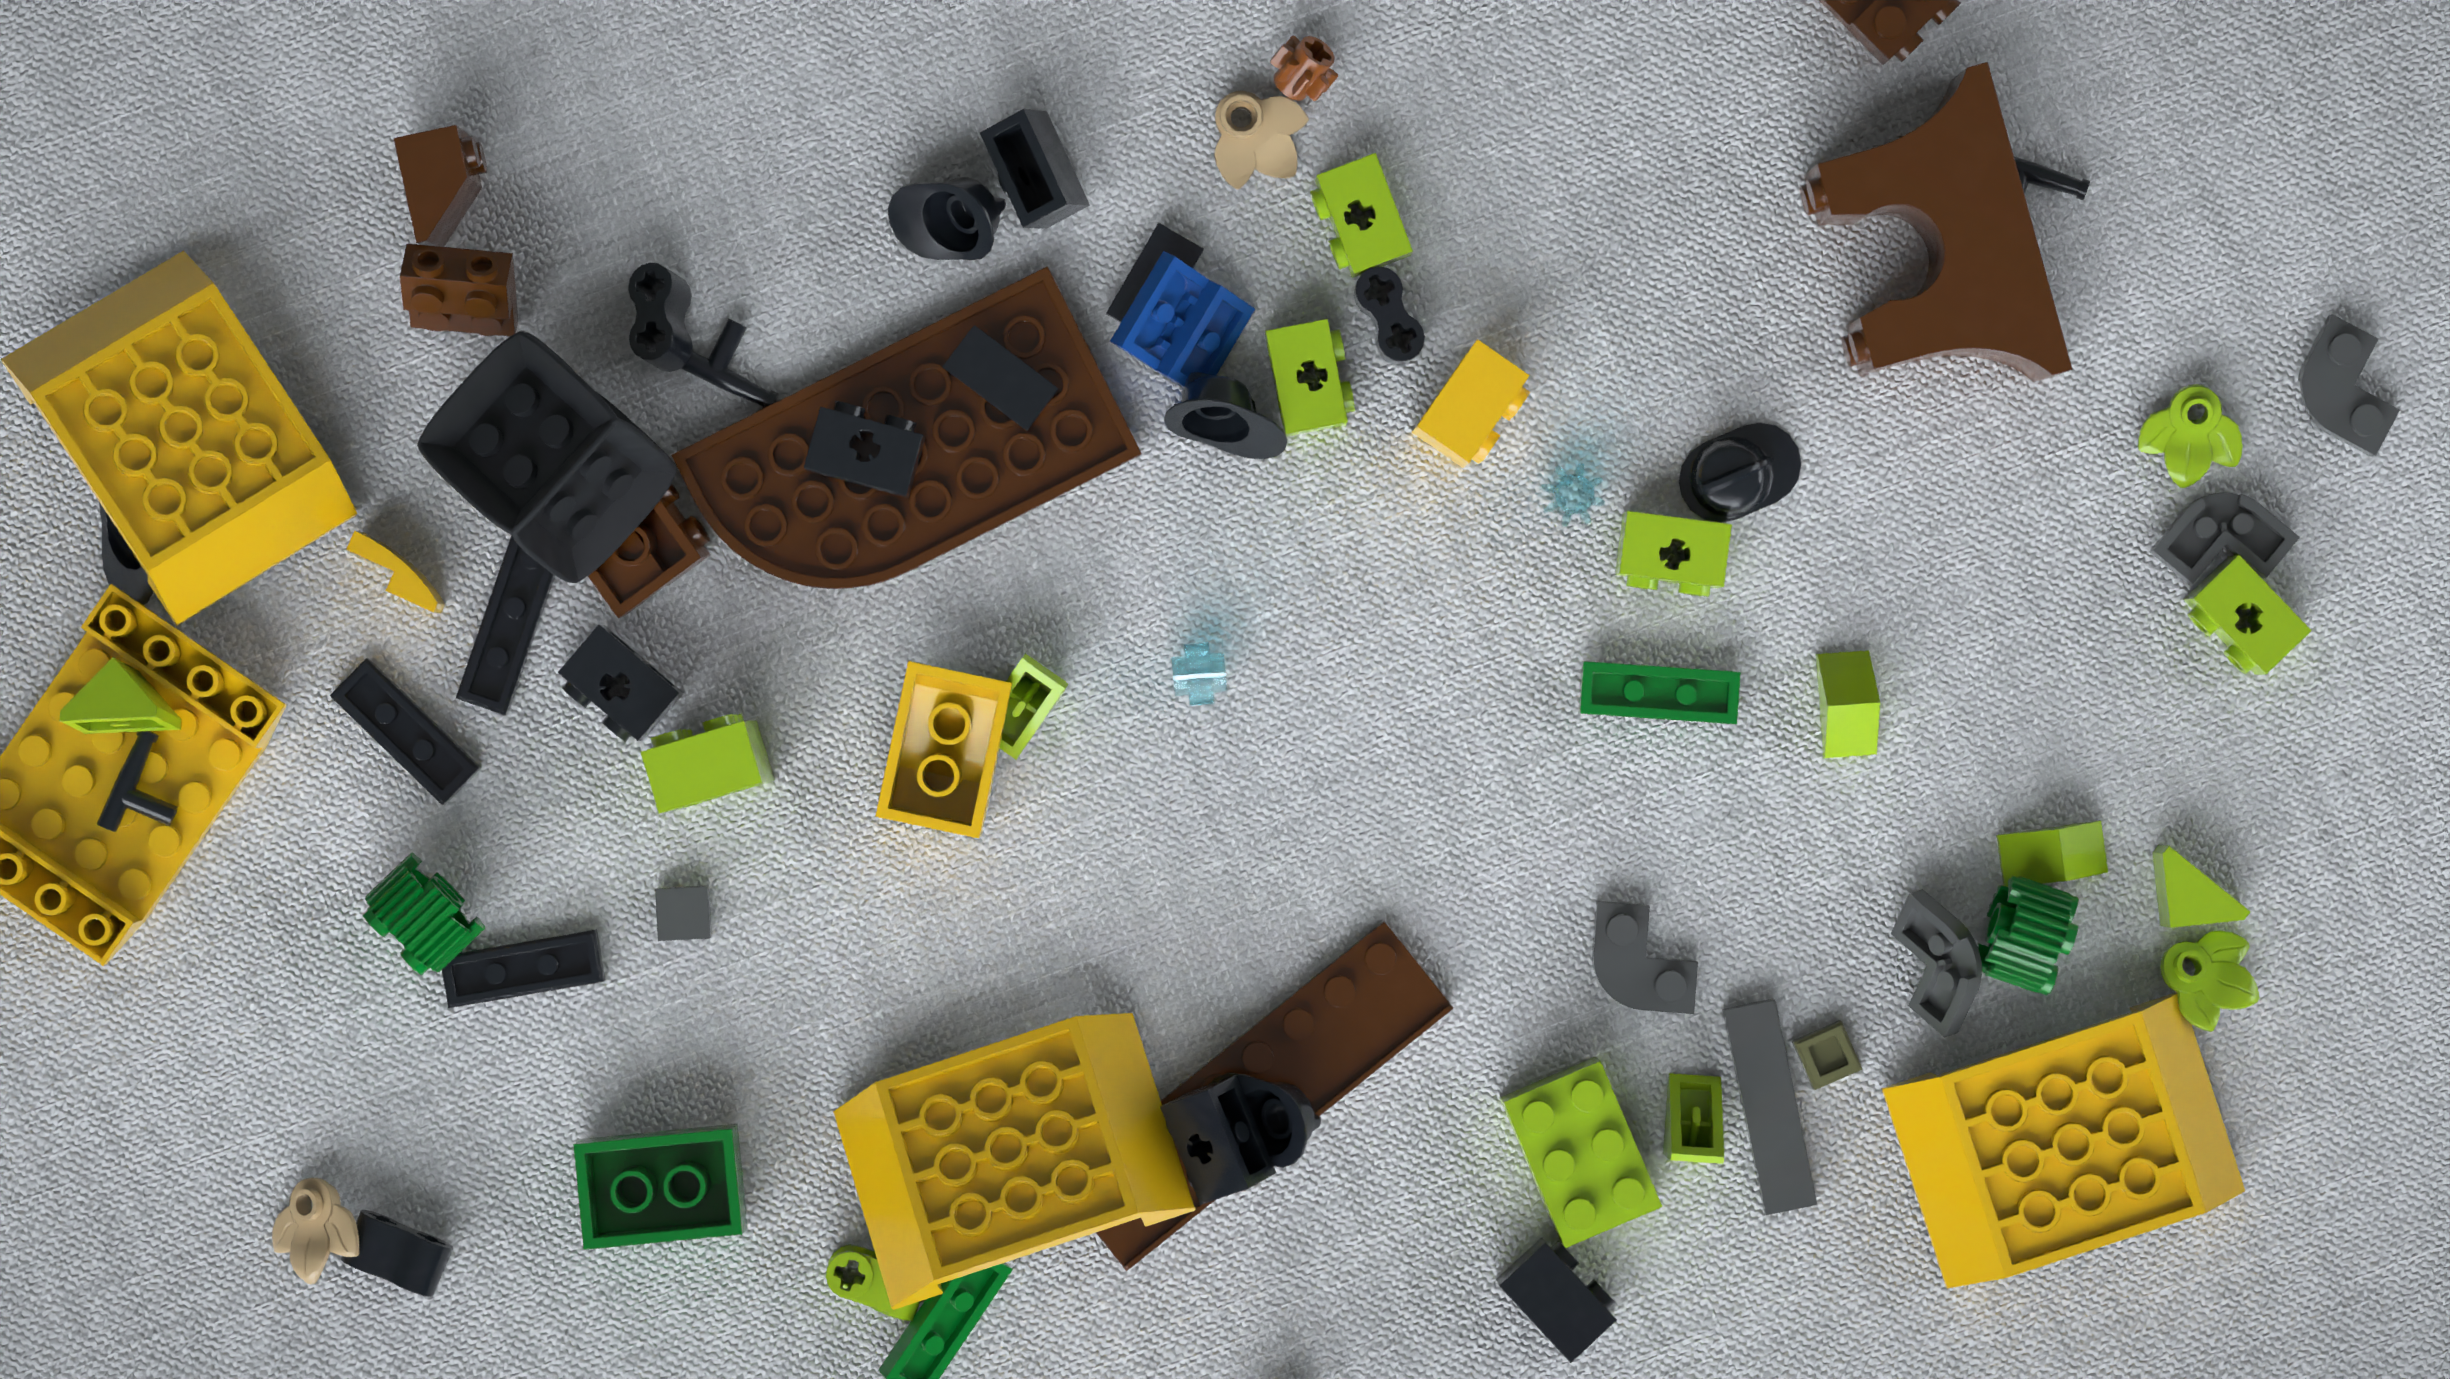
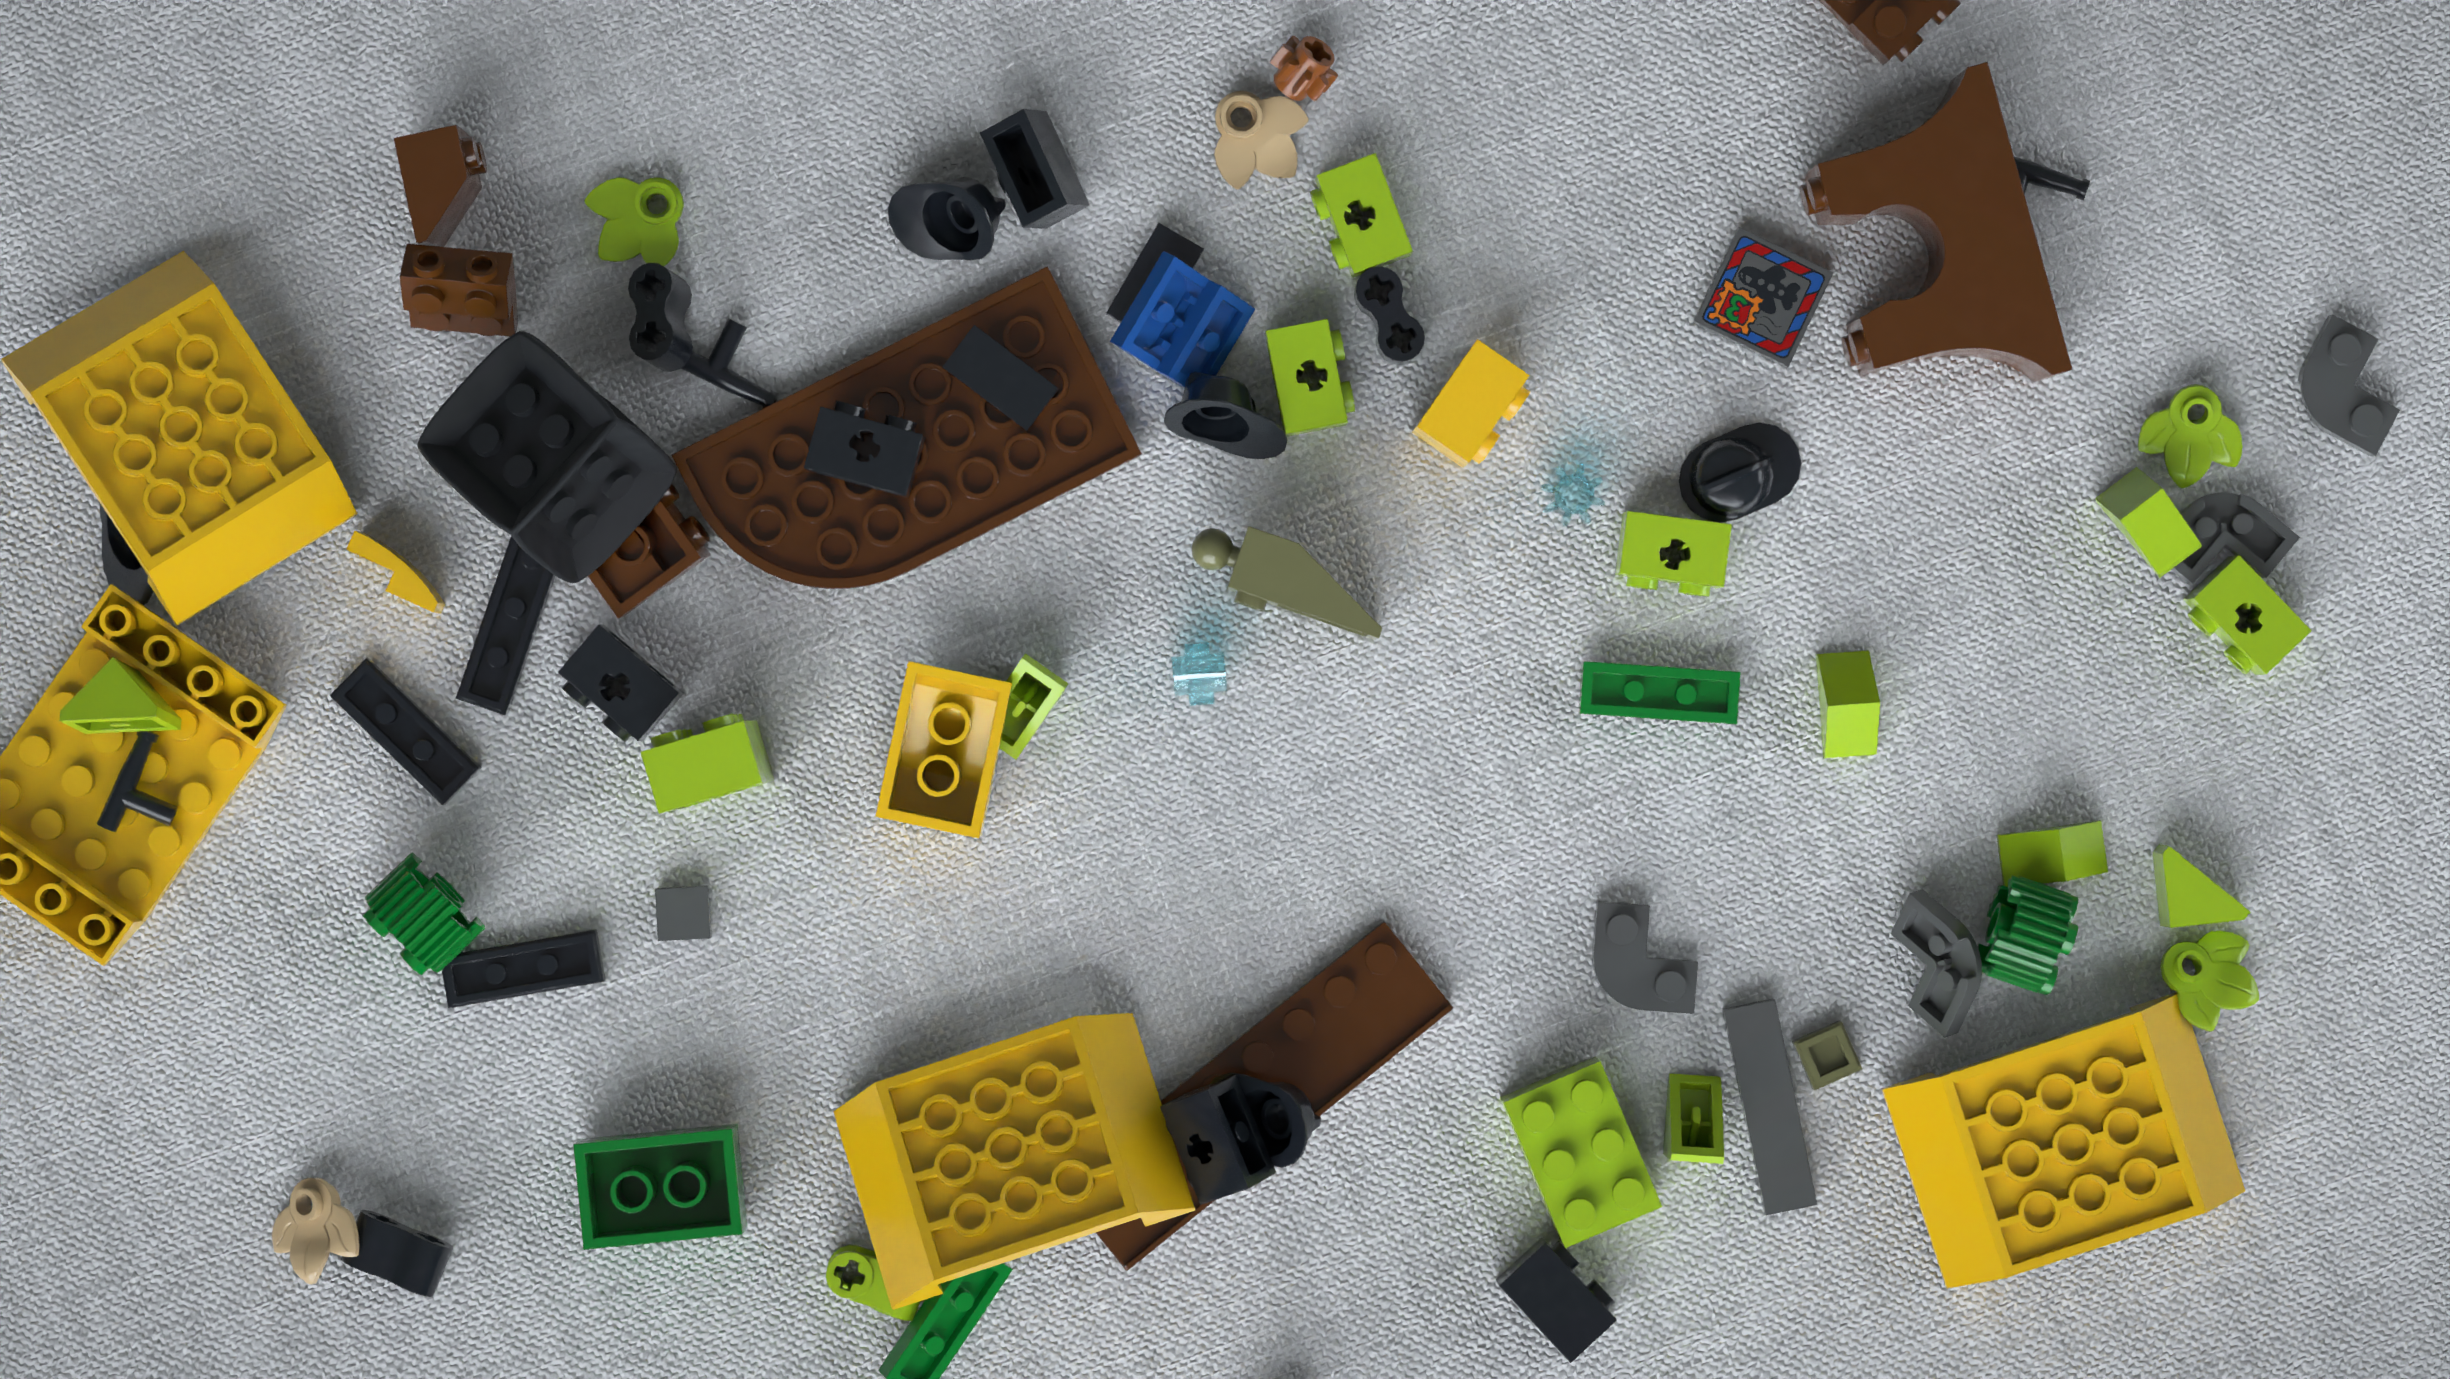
none -> lime plate [584,177,684,266]
none -> olive slope [1191,526,1382,640]
none -> tile [1693,227,1834,368]
none -> lime slope [2095,467,2202,578]

